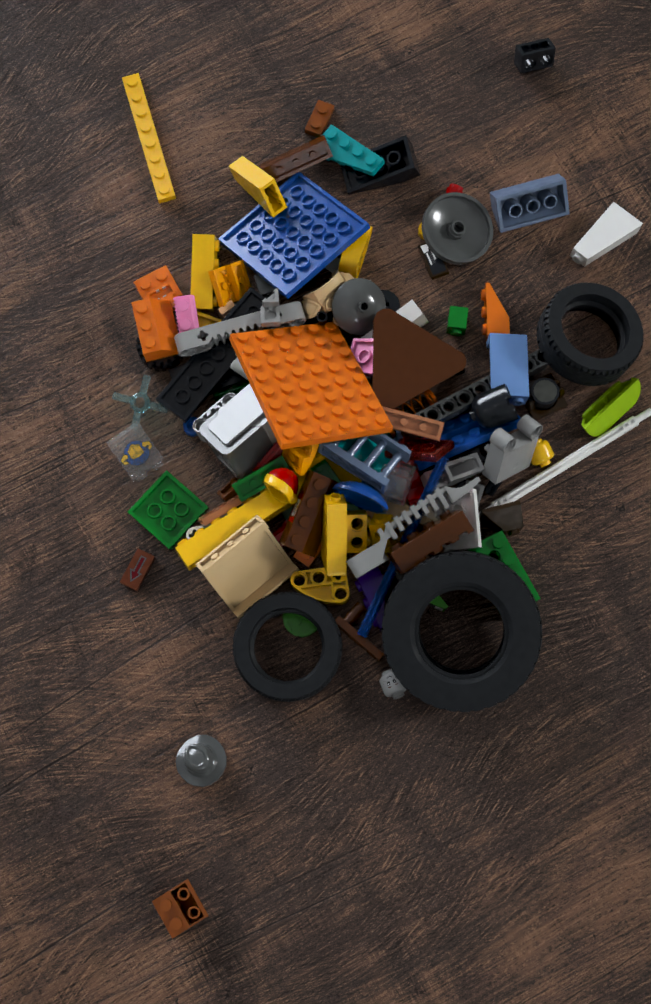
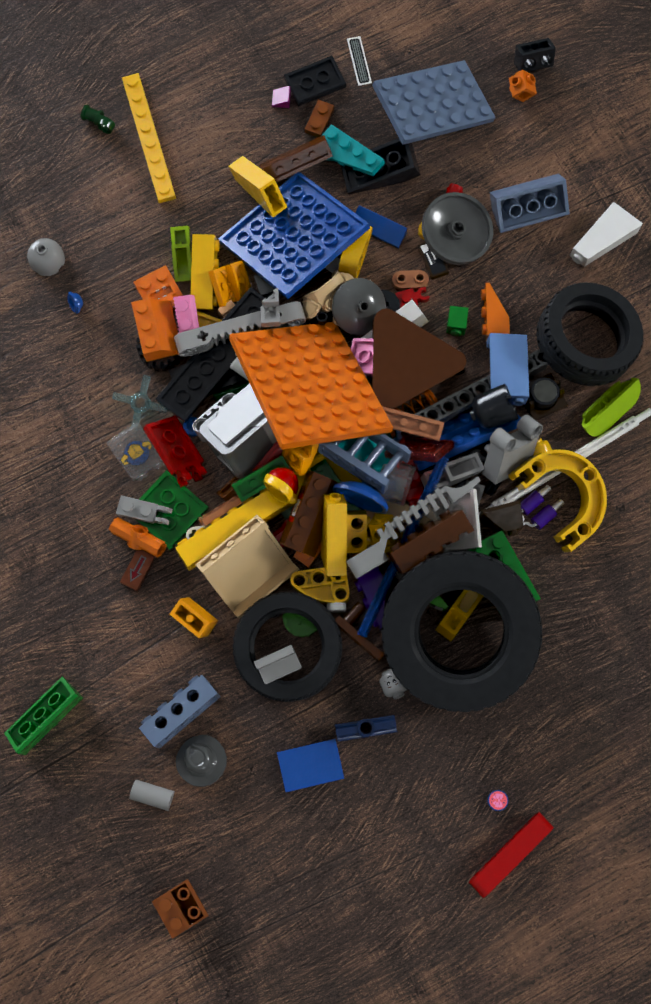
none -> green slope [4,676,83,755]
none -> light grey cylinder [27,238,65,276]
none -> blue animal [67,292,83,314]
none -> dark green connector [81,105,115,134]
none -> orange piece [109,517,167,558]
none -> light grey hinge [116,495,173,525]
none -> light grey brick [129,780,175,811]
none -> sand blue brick [139,675,221,749]
none -> red tile [143,416,207,487]
none -> lime slope [170,226,192,282]
none -> light orange brick [170,597,219,638]
none -> light grey panel [254,645,302,684]
none -> slope [272,86,291,108]
none -> blue tile [277,739,344,792]
none -> black tile [284,56,346,107]
none -> white tile [327,602,346,613]
none -> dark blue piece [335,715,397,742]
none -> sticker [347,36,372,86]
none -> blue slope [355,205,407,249]
none -> sand blue plate [372,60,496,145]
none -> nougat plate [392,270,429,291]
none -> red plate [395,287,430,308]
none -> yellow slope [435,590,484,641]
none -> red beam [468,812,554,898]
none -> tile [487,790,508,811]
none -> yellow piece [508,449,607,552]
none -> orange brick [509,70,537,102]
none -> dark purple piece [520,485,564,530]

